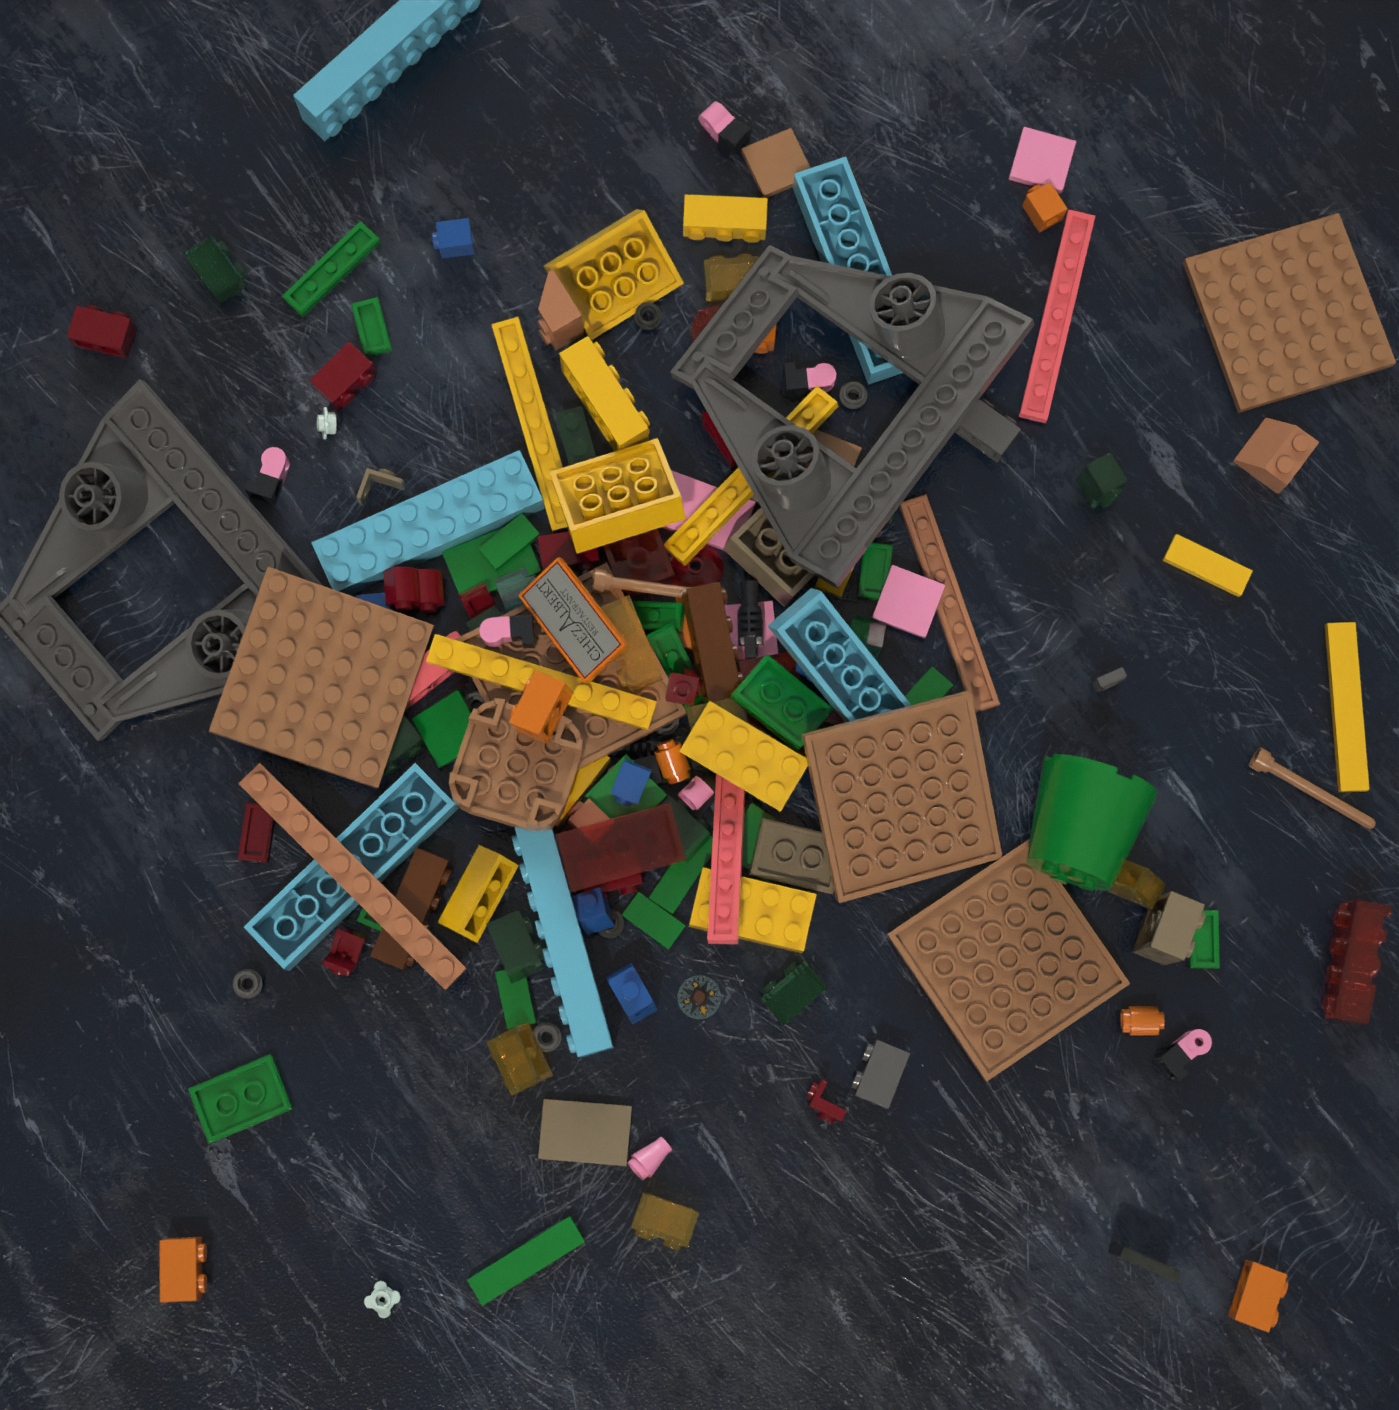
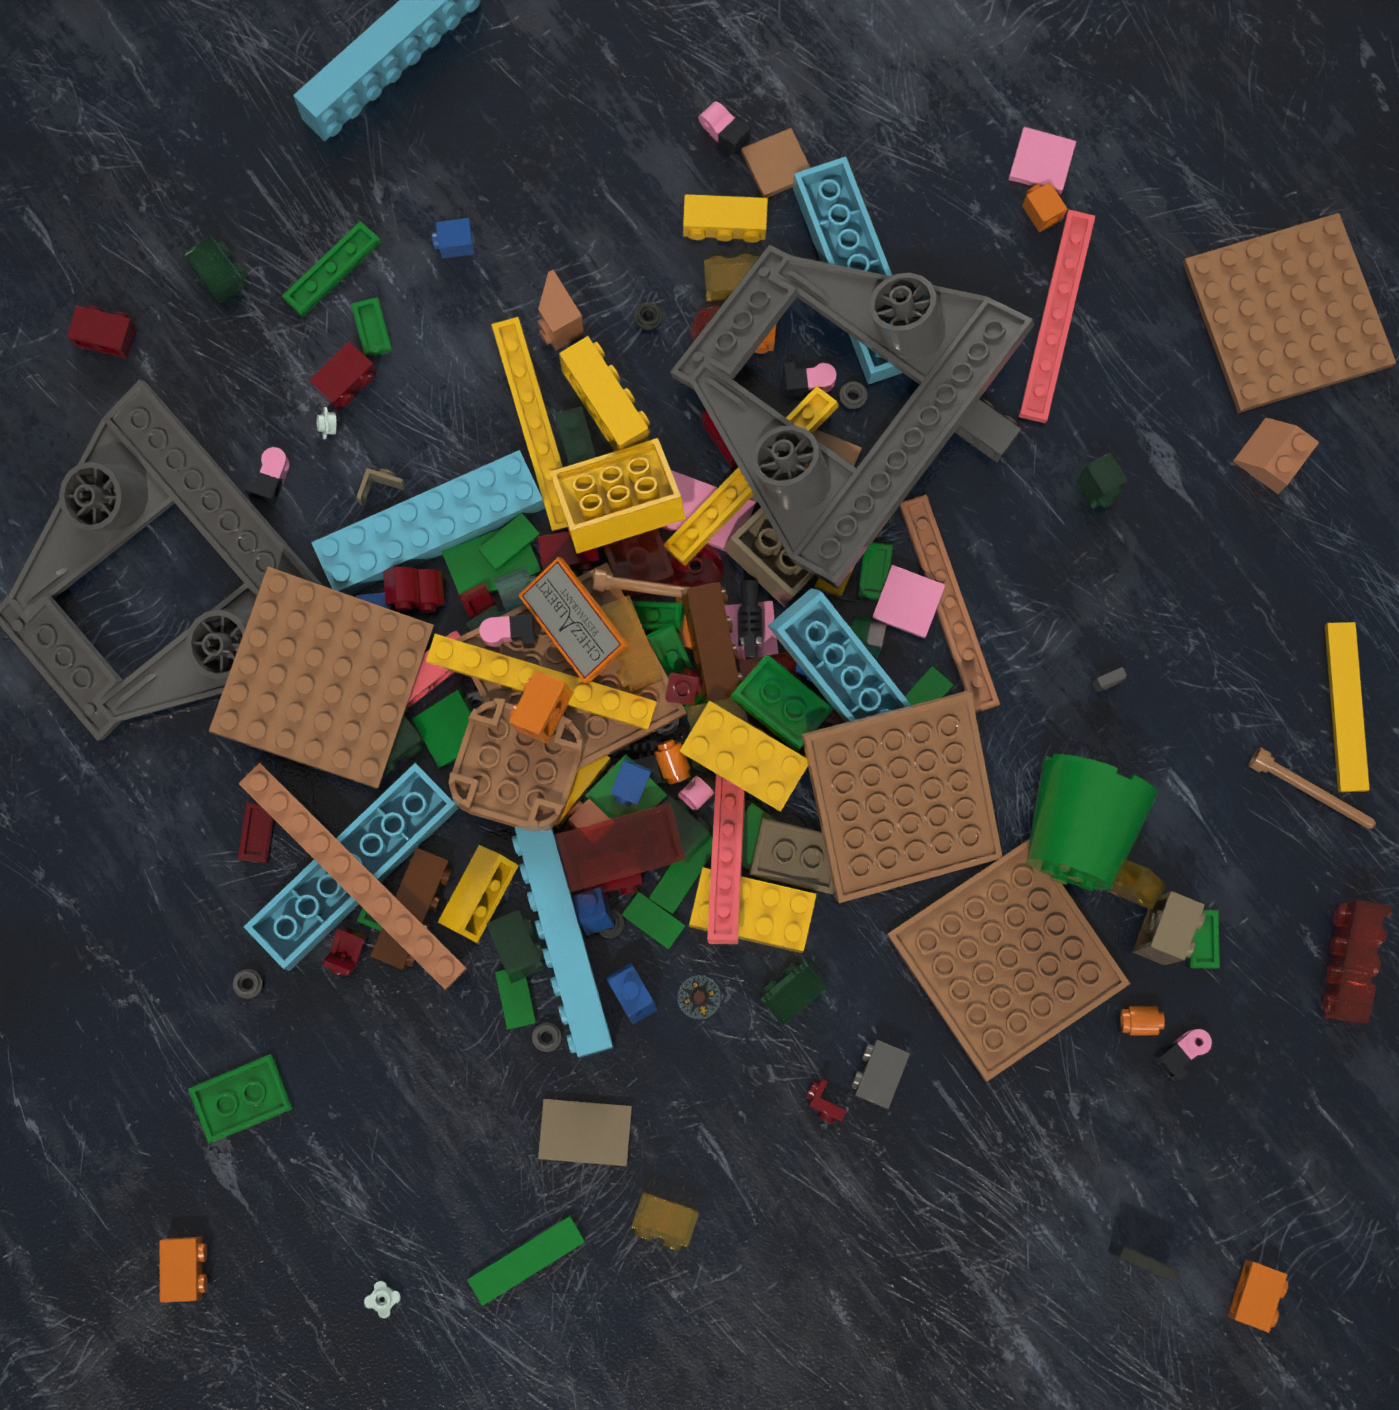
clear yellow brick [486,1022,553,1096] -> none
yellow slope [544,209,684,340] -> none
bright pink cone [628,1137,672,1180] -> none
yellow tile [1162,534,1253,597] -> none

